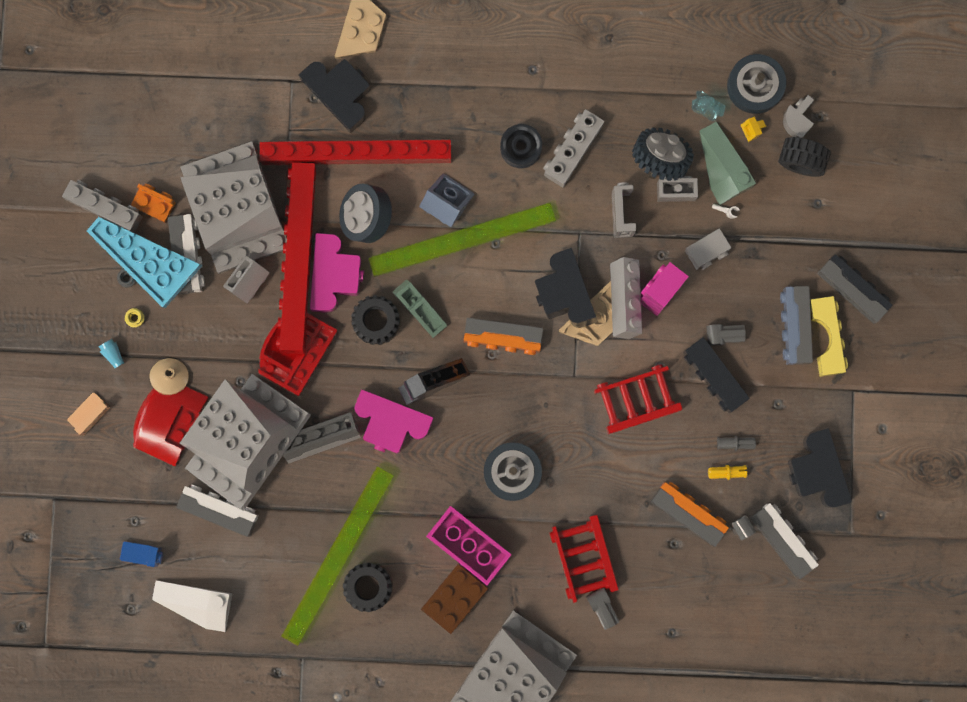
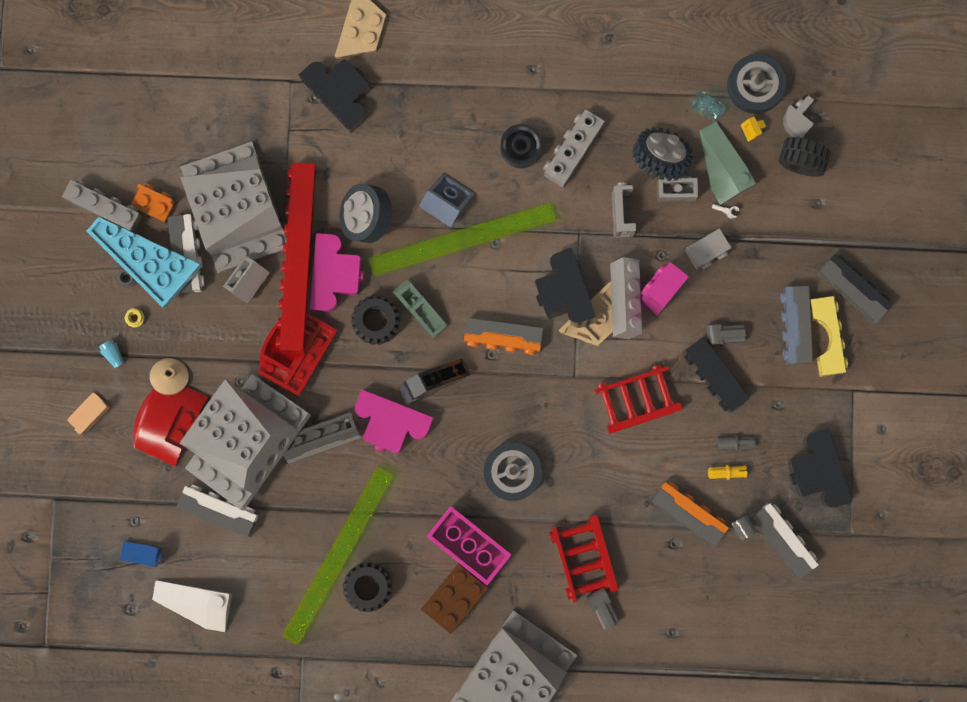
red brick [260,140,451,165] -> none

